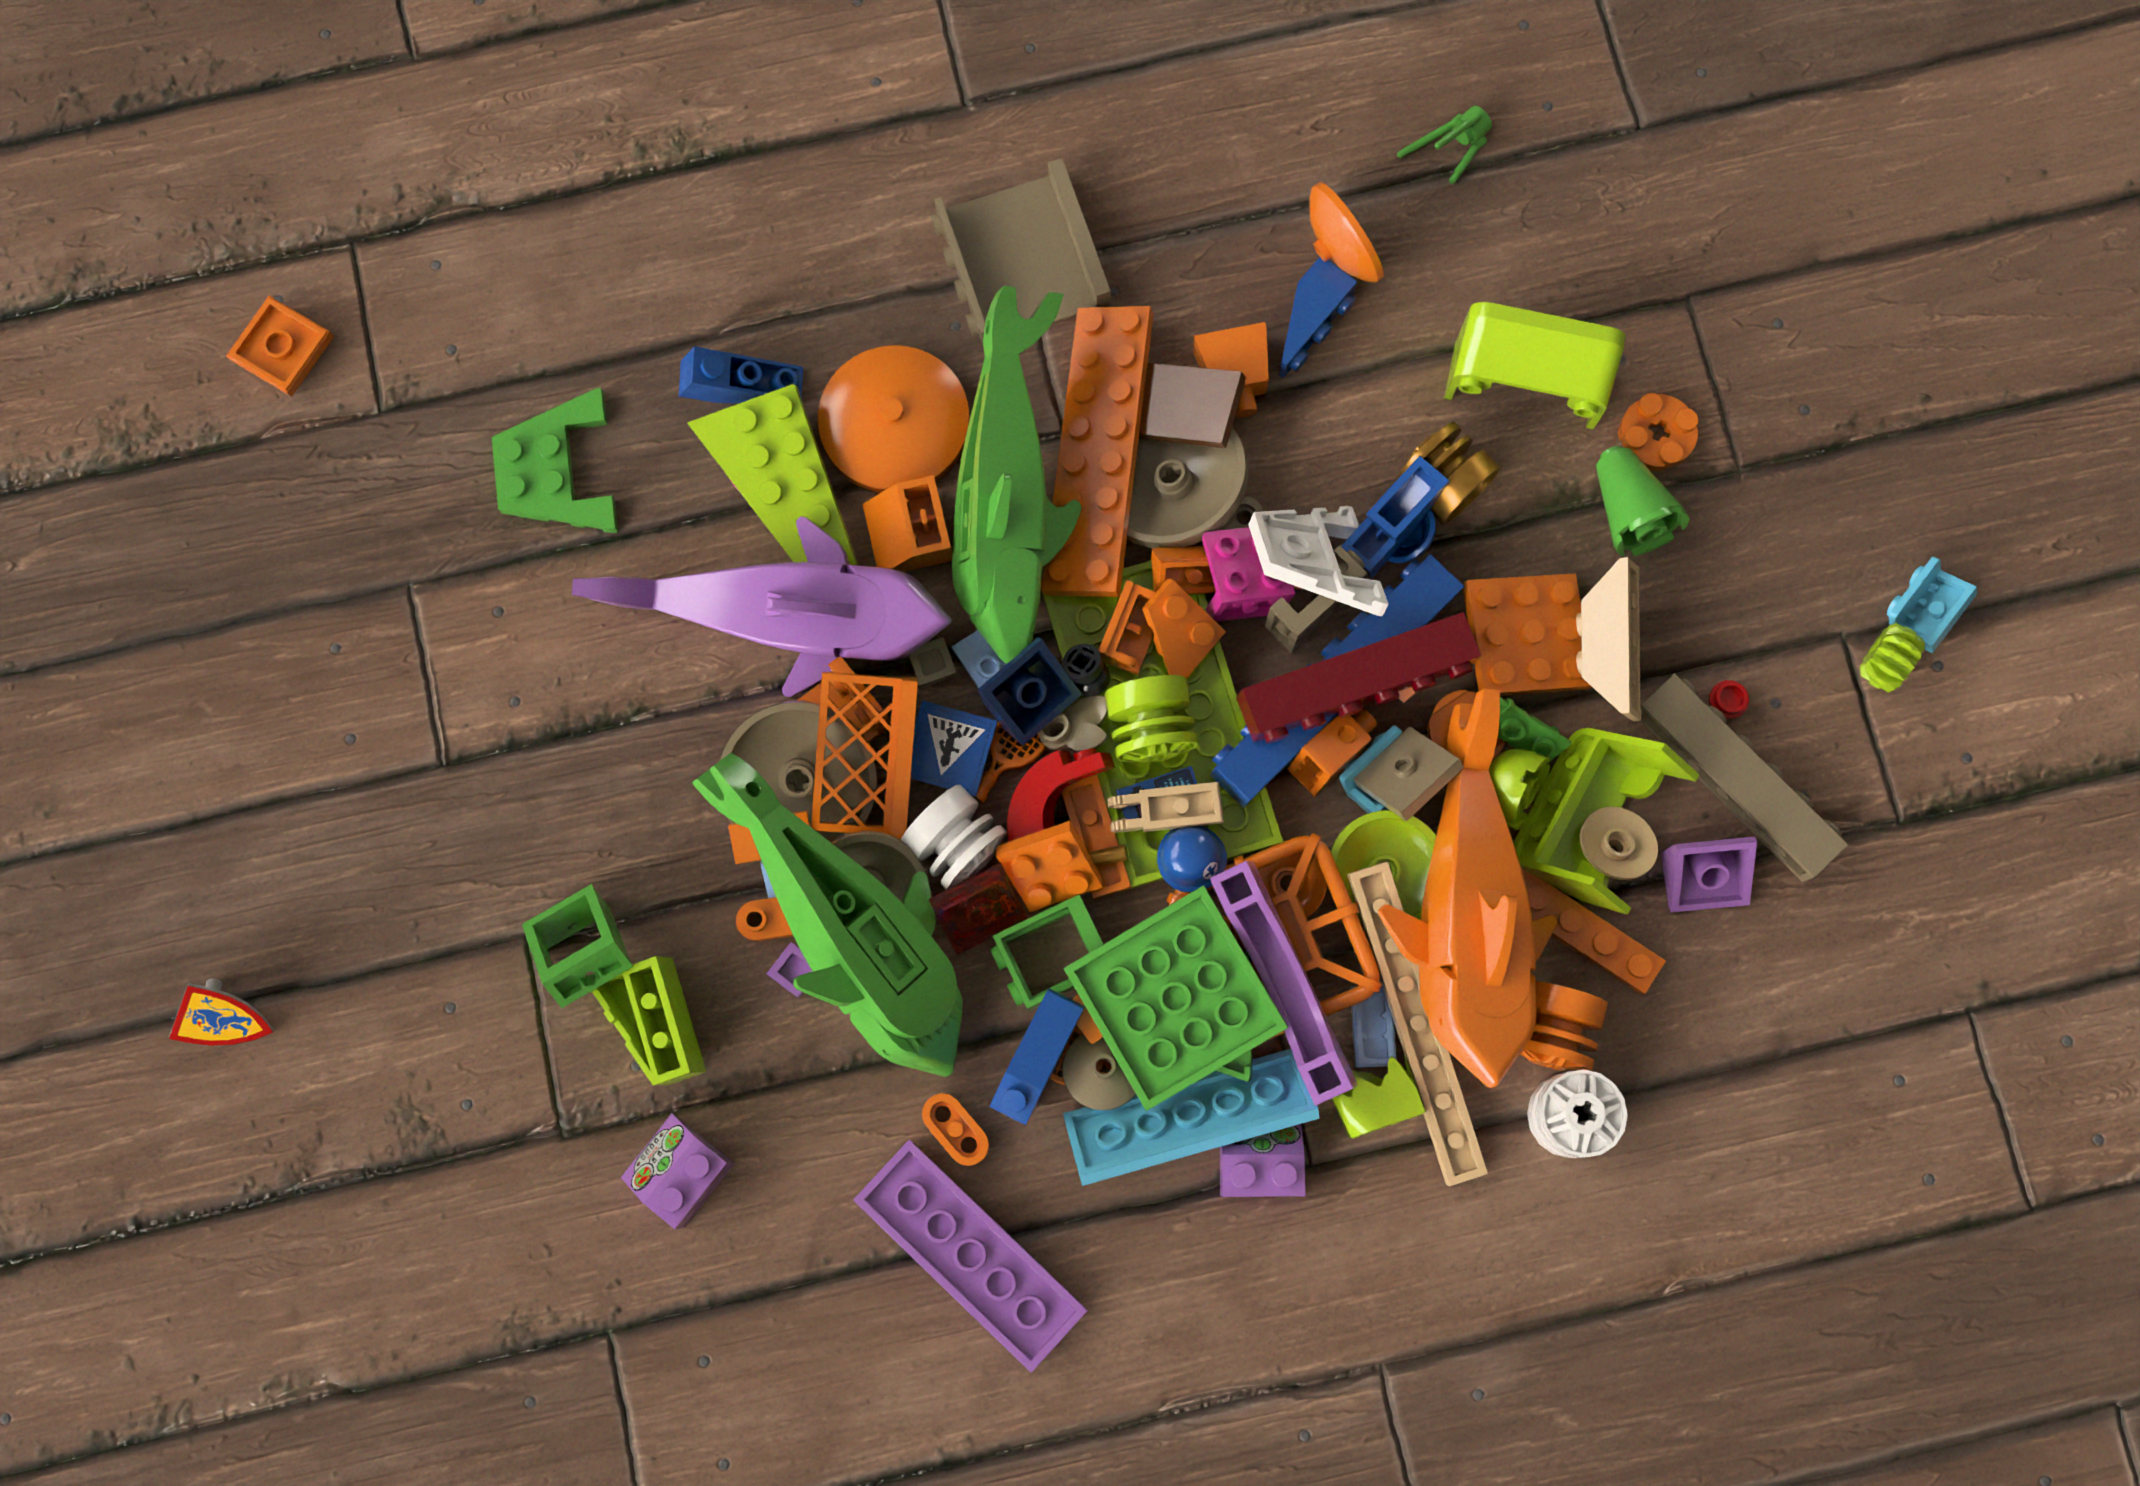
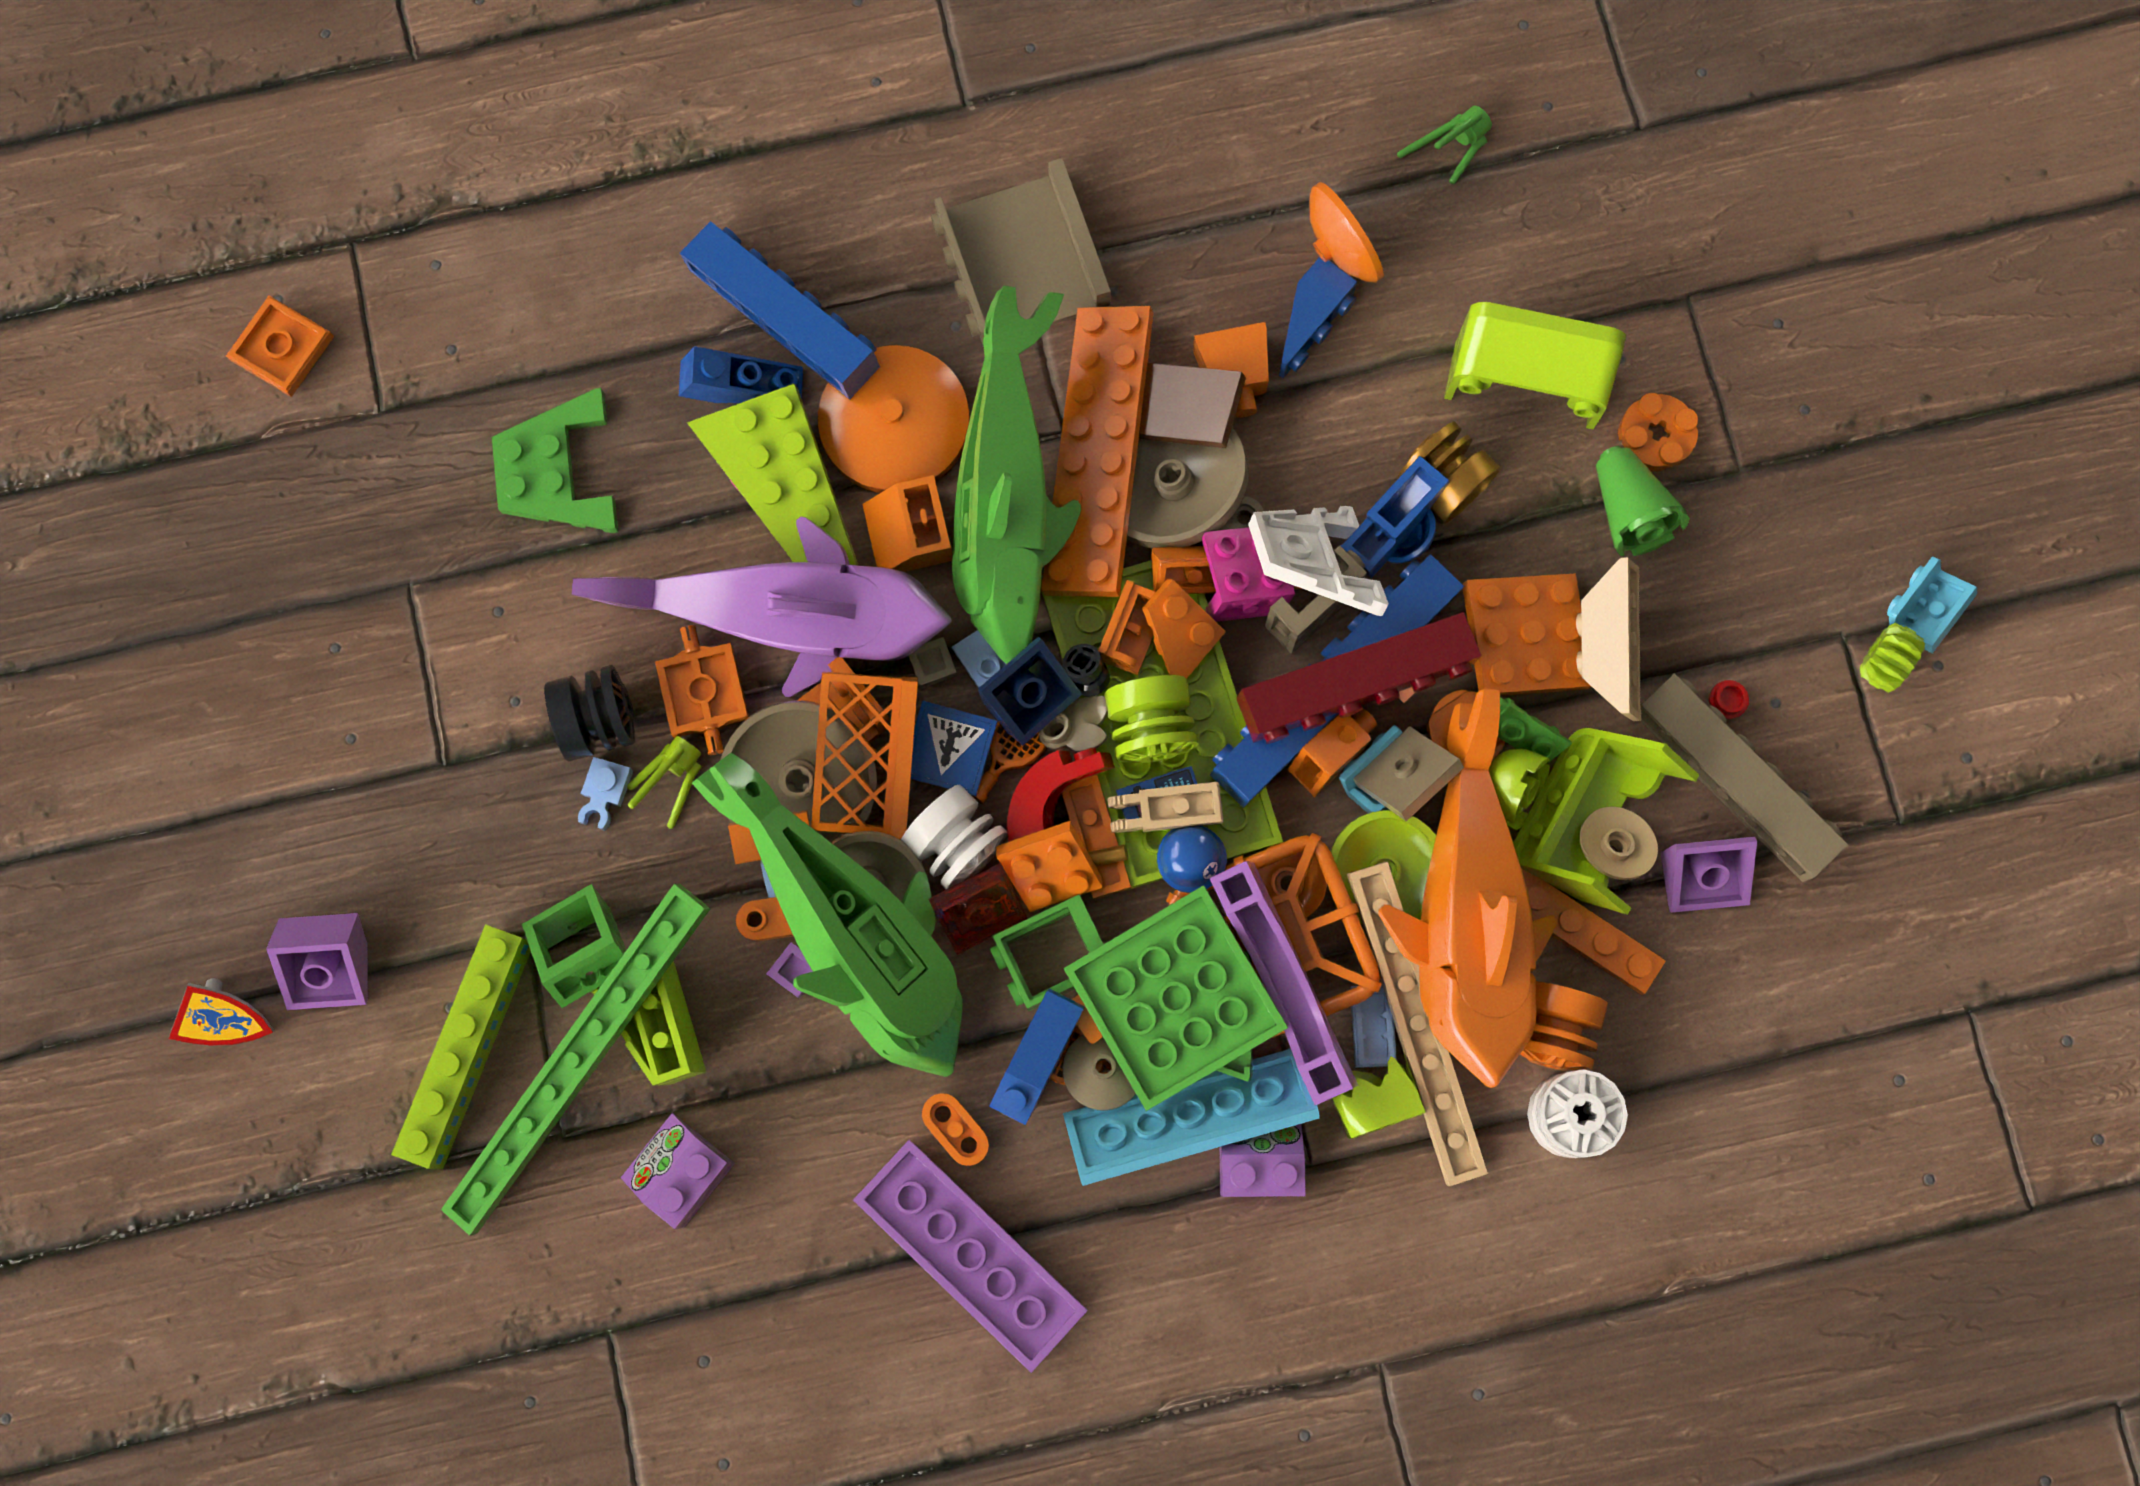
none -> medium lavender slope [266,913,368,1010]
none -> lime brick [391,924,531,1169]
none -> bright green plate [441,884,711,1236]
none -> black wheel [544,665,635,762]
none -> light blue plate [578,757,633,831]
none -> lime plant [627,736,702,829]
none -> orange plate [655,625,749,755]
none -> blue brick [680,221,880,400]

